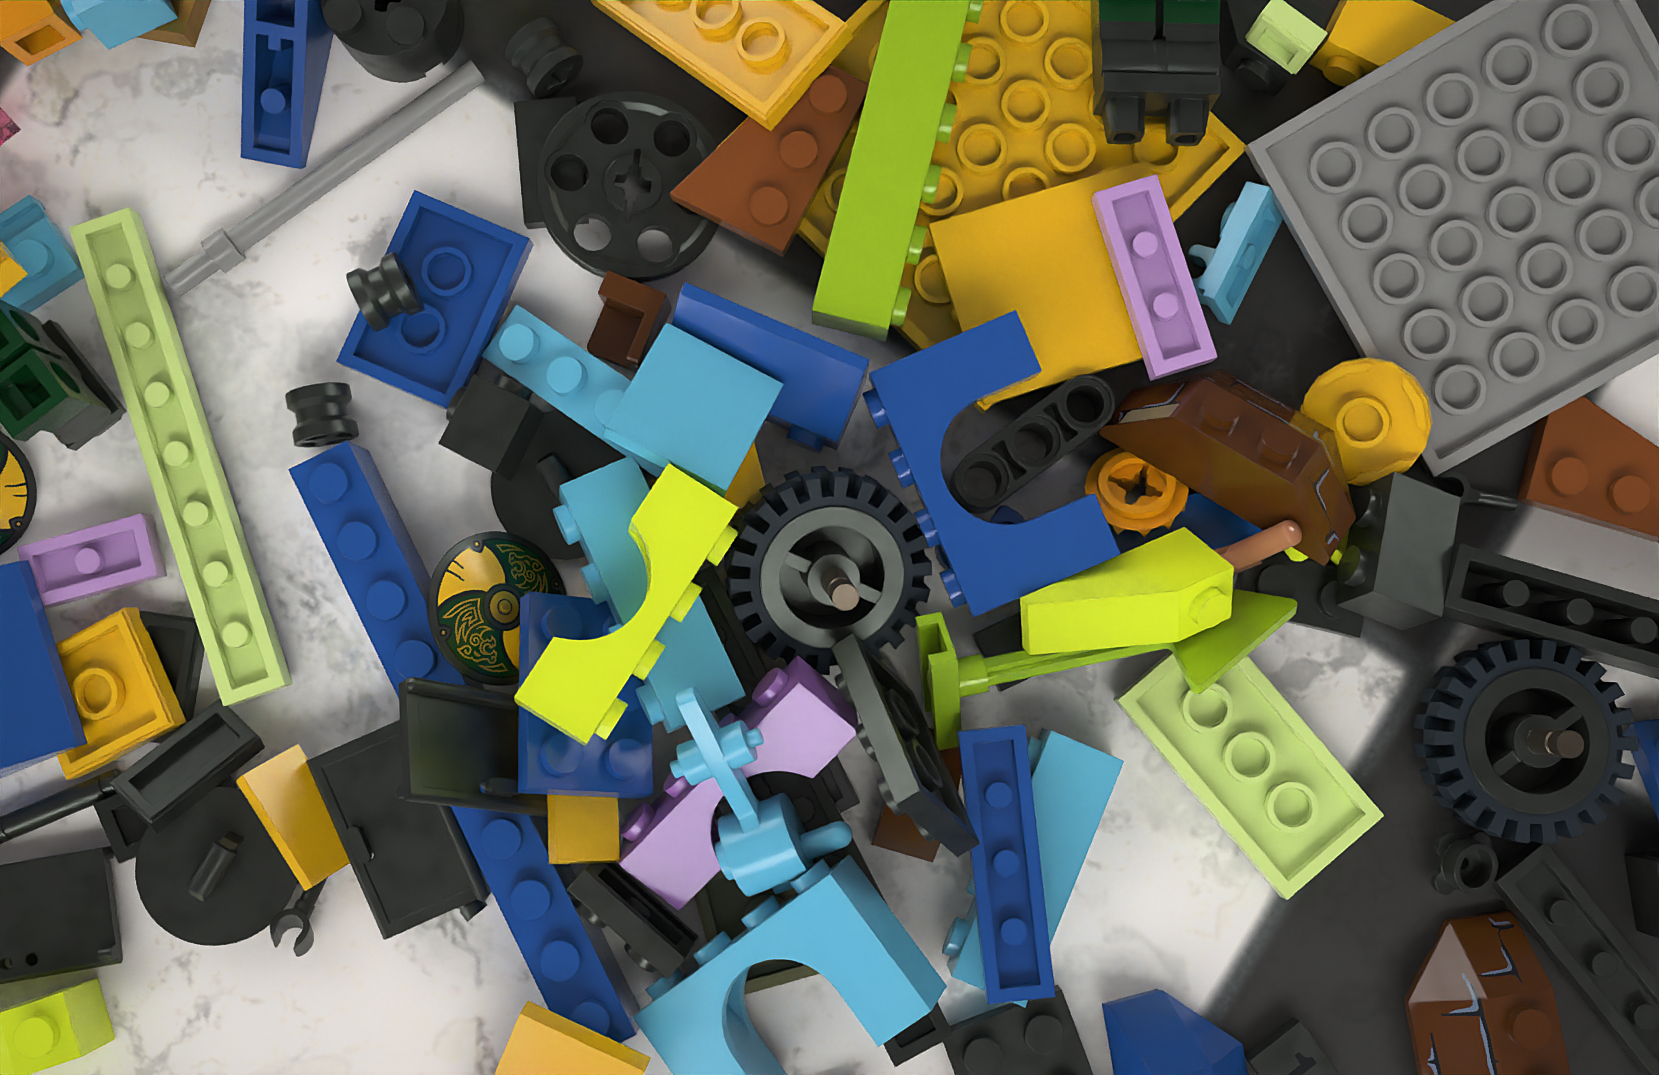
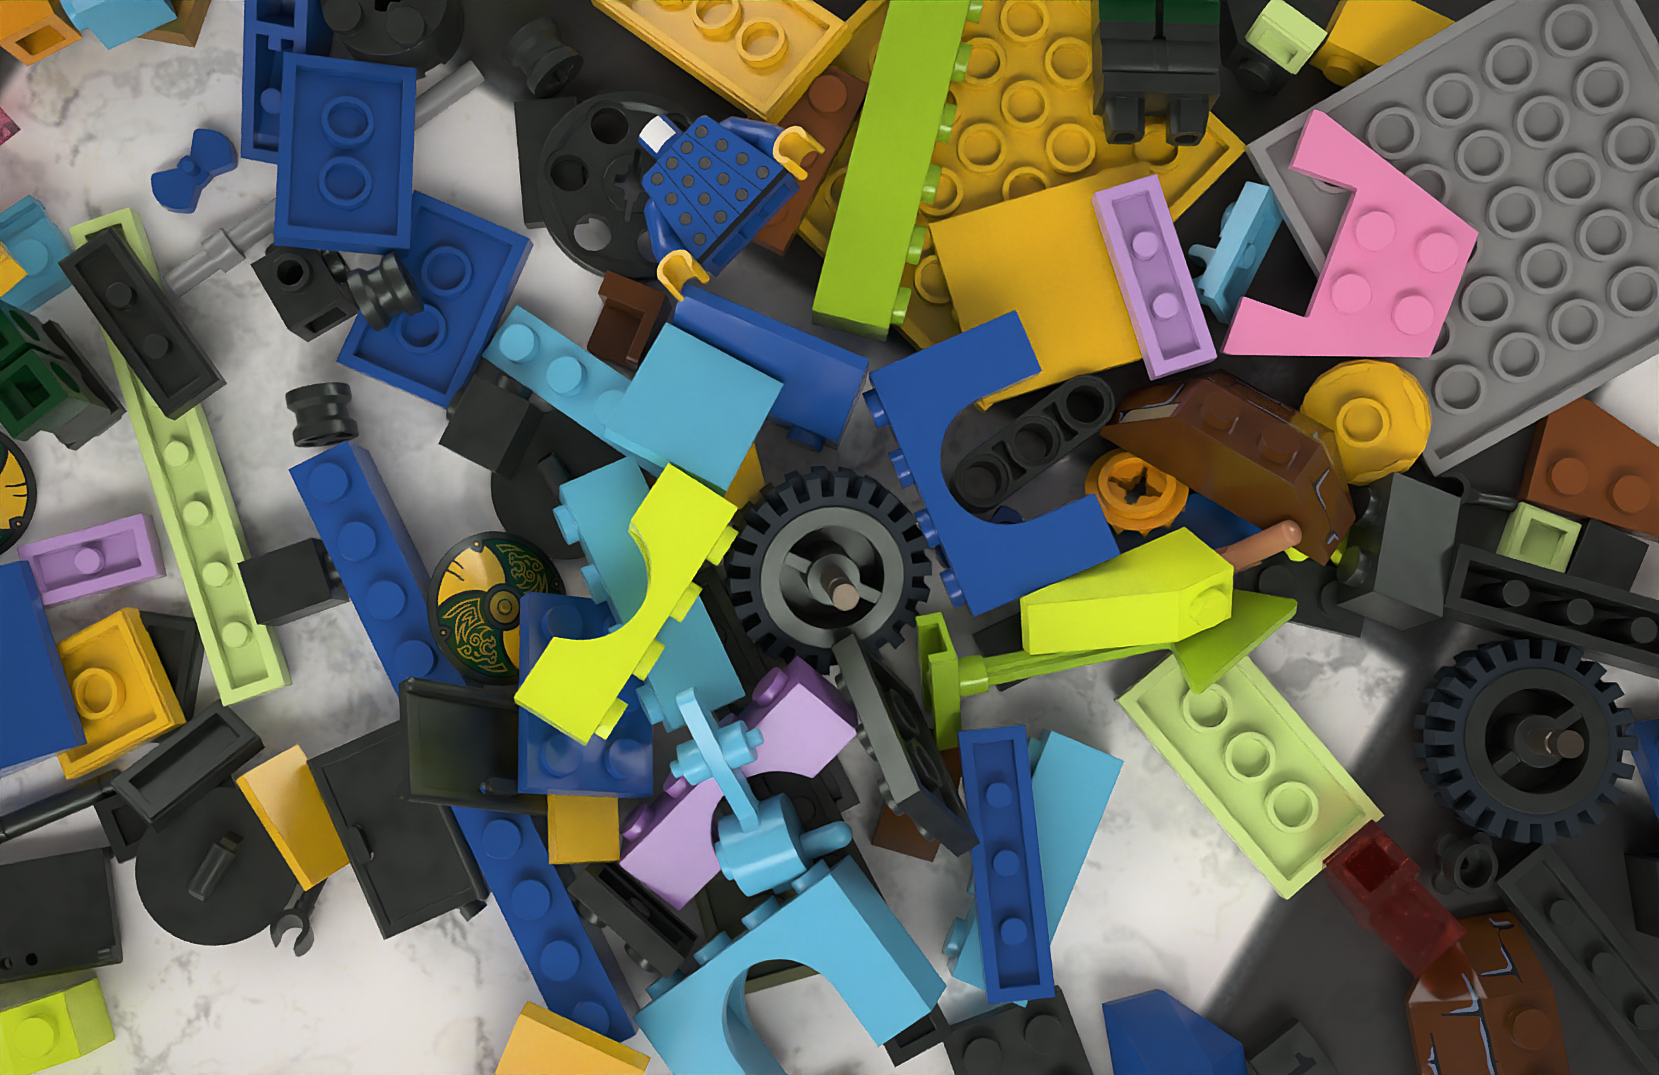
none -> pearl dark grey tile [58,226,228,421]
none -> blue piece [150,129,238,214]
none -> pearl dark grey brick [237,537,350,626]
none -> pearl dark grey brick [250,242,360,342]
none -> blue plate [274,52,417,258]
none -> blue torso [638,114,825,302]
none -> bright pink wing [1219,109,1479,357]
none -> clear red brick [1322,819,1468,978]
none -> yellowish green tile [1496,502,1582,573]
none -> pearl dark grey tile [1565,518,1649,592]

